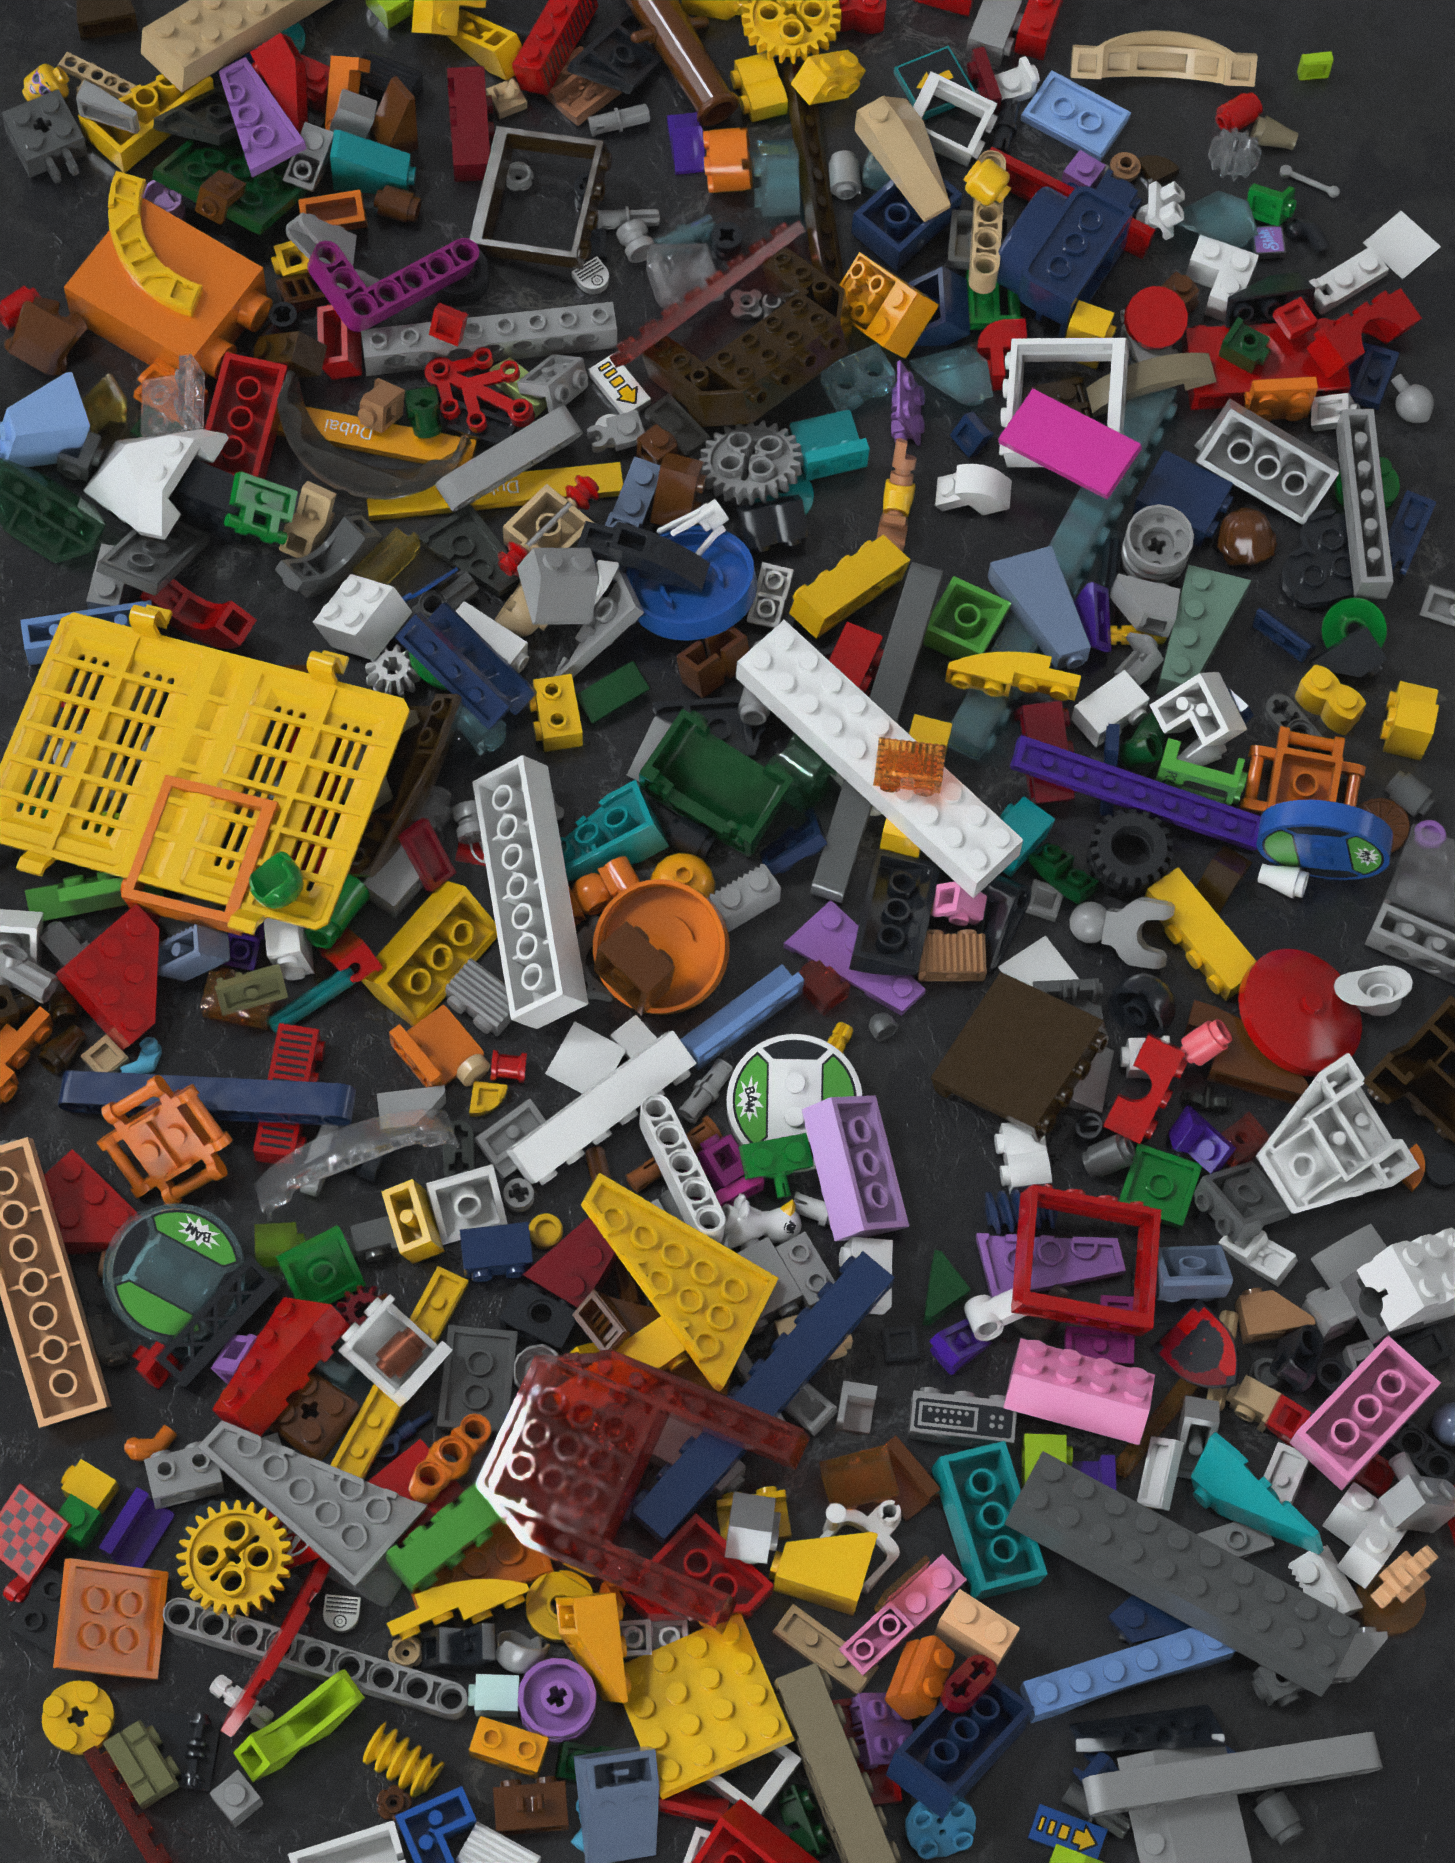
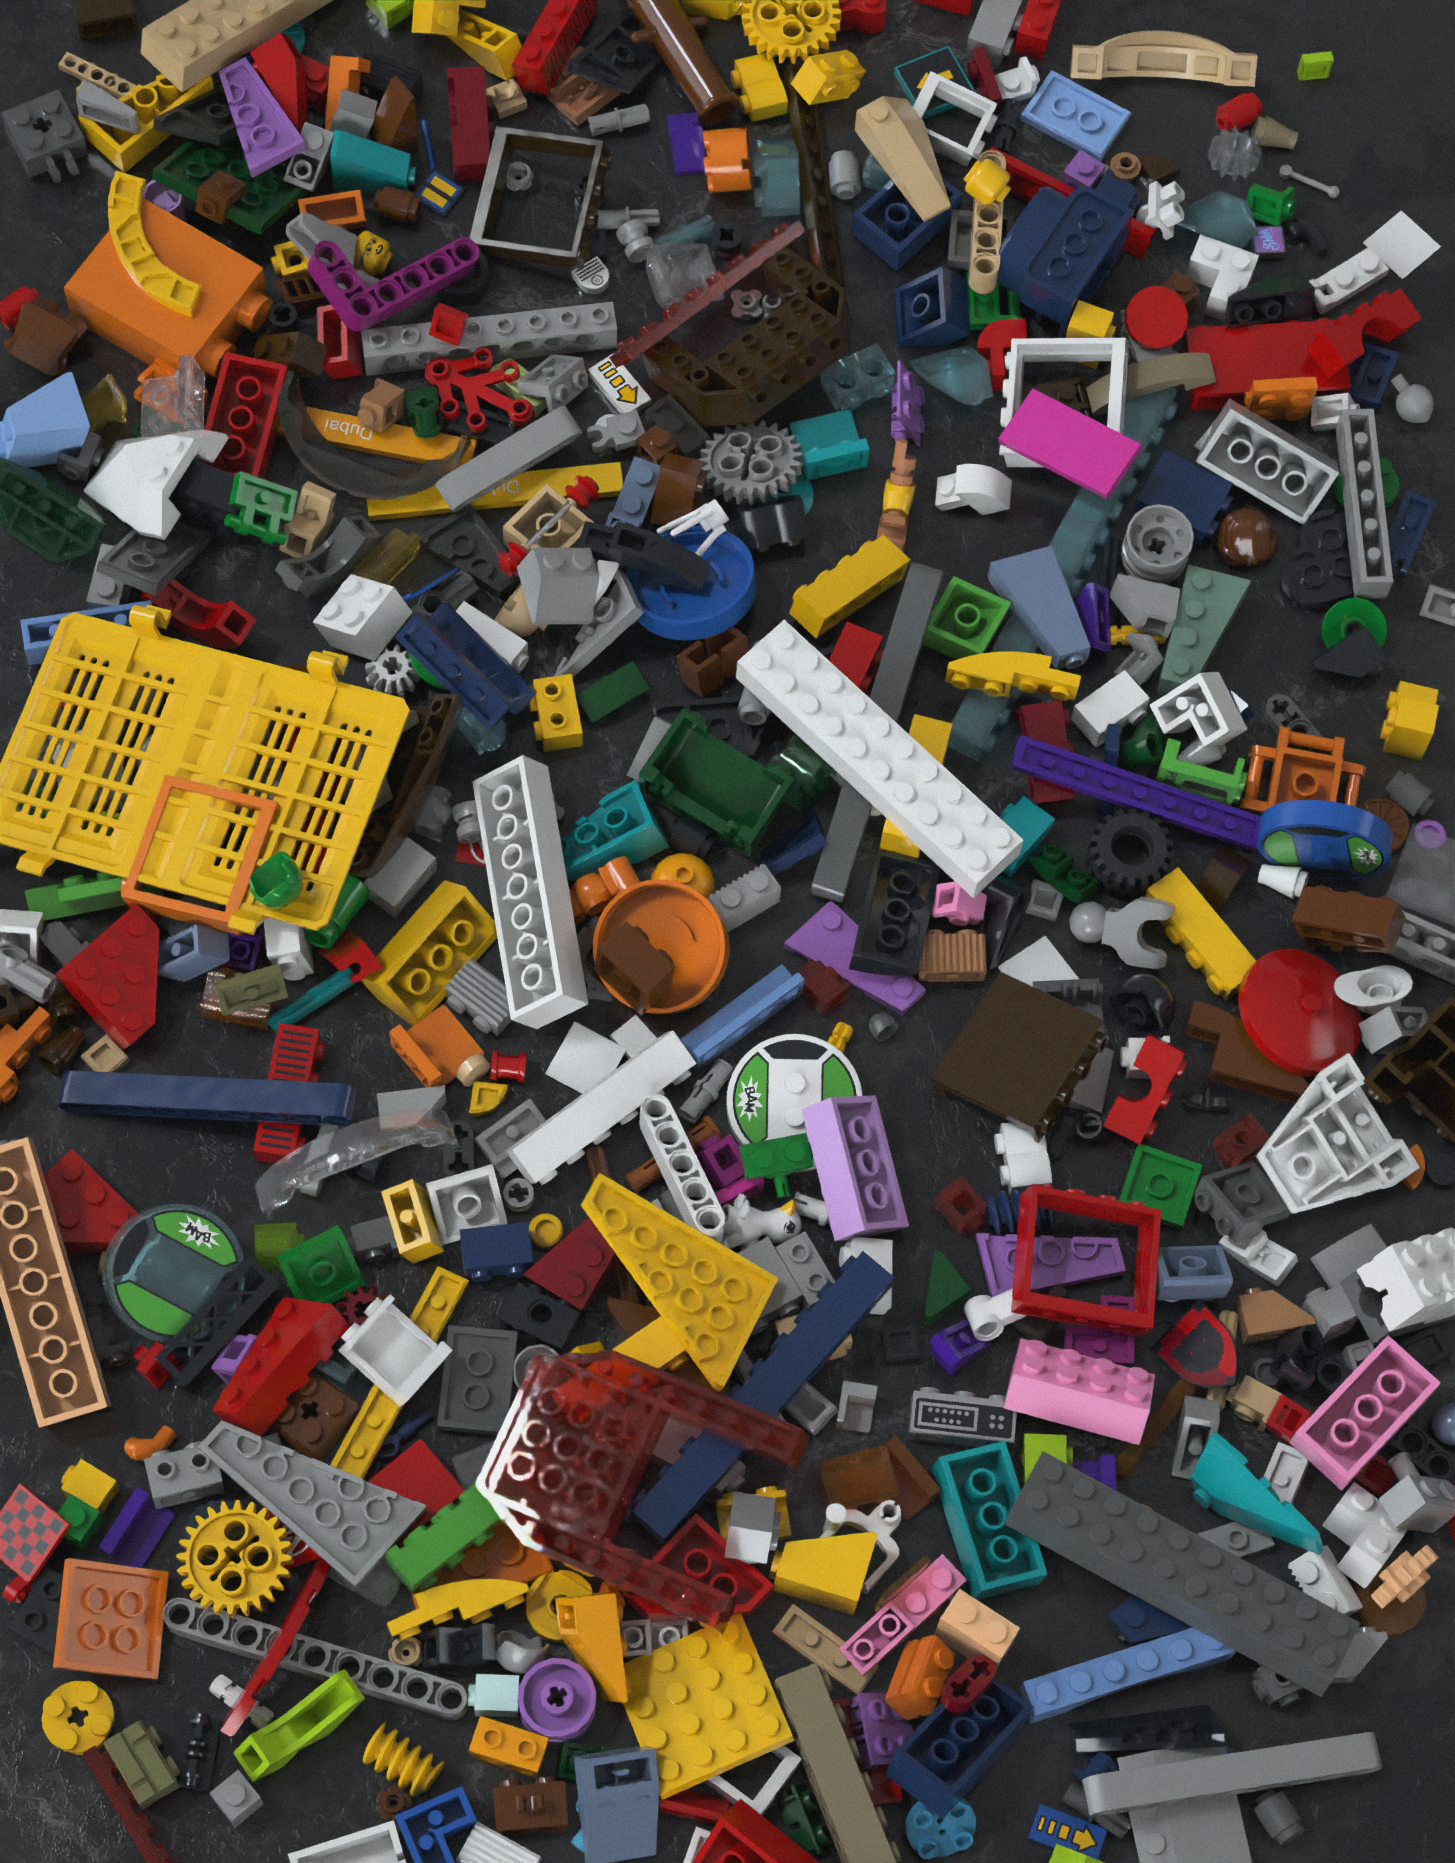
yellow head [22,64,69,101] -> none
orange brick [97,1075,233,1207] -> none
medium azure arm [120,1037,162,1074] -> none
white tile [323,1594,361,1634] -> none
copper brick [375,1326,427,1379] -> none
dark red tile [397,817,457,892] -> none
orange piece [408,1413,491,1503] -> none
reddish brown slope [572,1289,631,1359] -> none
white slope [747,562,794,629] -> none
light orange slope [839,252,939,359] -> none
clear orange brick [873,737,946,797] -> none
dark blue tile [950,412,994,458] -> none
dark grey brick [1082,1134,1135,1178] -> none
white tile [1137,1436,1184,1511] -> none
dark purple slope [1168,1106,1236,1174] -> none
coral brick [1180,1019,1232,1066] -> none
dark green brick [1218,317,1272,374] -> none
dark blue slope [1252,608,1316,663] -> none
red tile [1273,297,1318,341] -> none
yellow brick [1295,665,1366,735] -> none
none -> yellow head [353,230,393,277]
none -> piece [414,119,466,218]
none -> clear red brick [933,1175,988,1234]
none -> reddish brown wedge [1291,885,1406,953]
none -> light grey slope [1358,1006,1429,1054]

